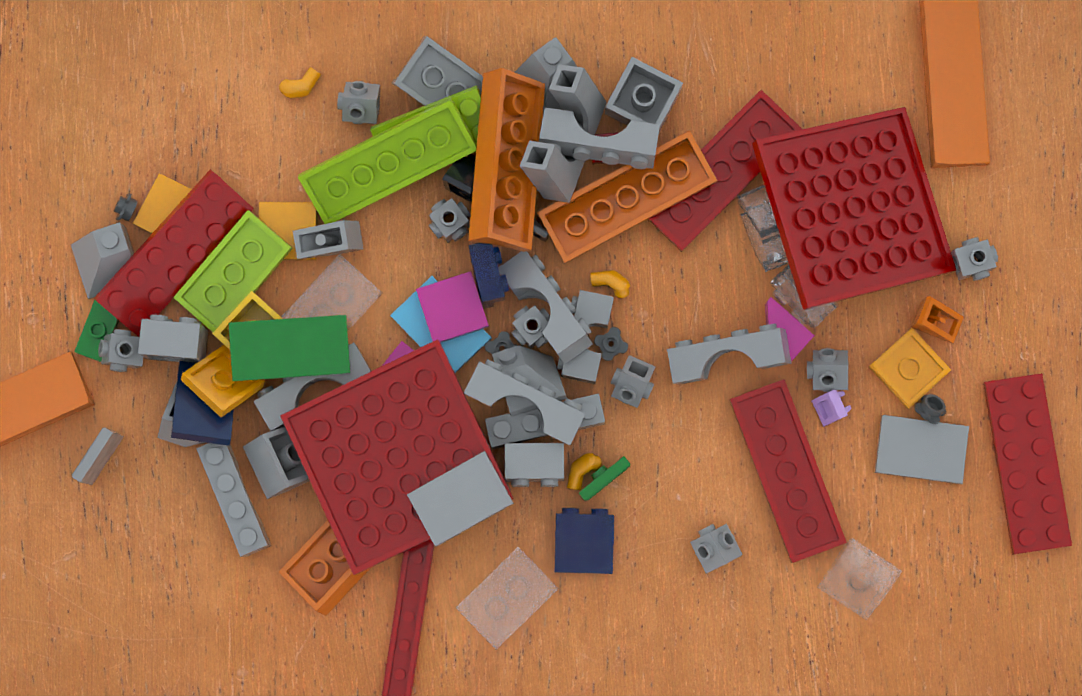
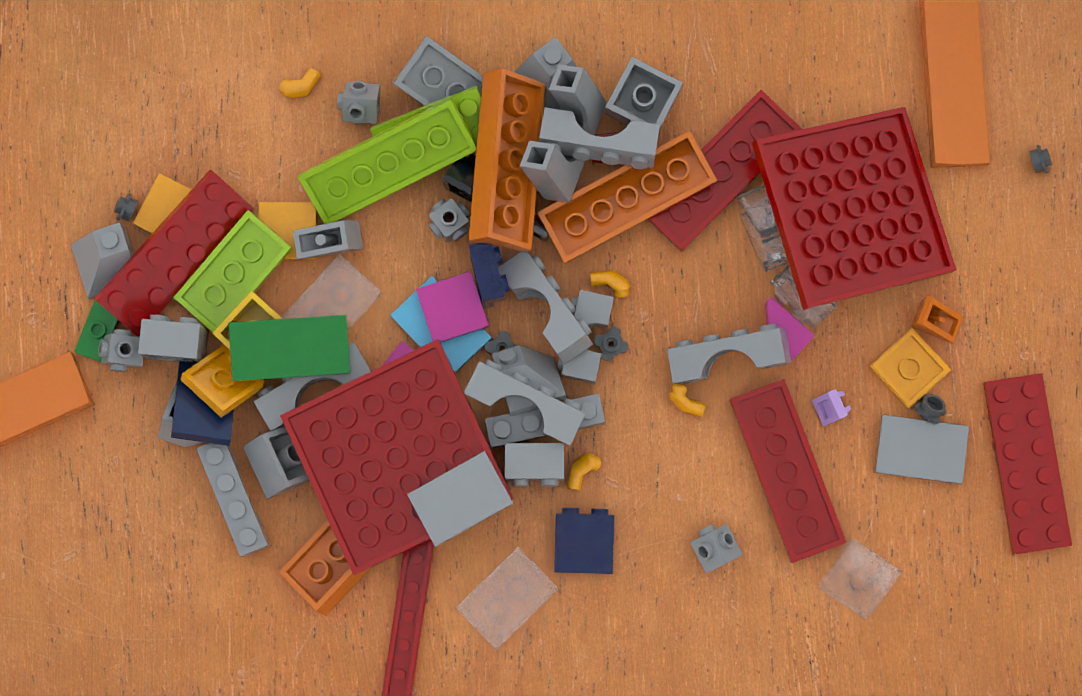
light grey tile [72,427,124,485] -> none
light grey brick [511,305,550,349] -> none
green plate [578,456,630,501] -> none
light grey brick [610,355,656,408] -> none
light grey brick [807,348,848,392] -> none
light grey brick [951,237,998,281] -> none
none -> light orange arm [669,384,706,417]
none -> dark grey plate [1029,145,1052,173]

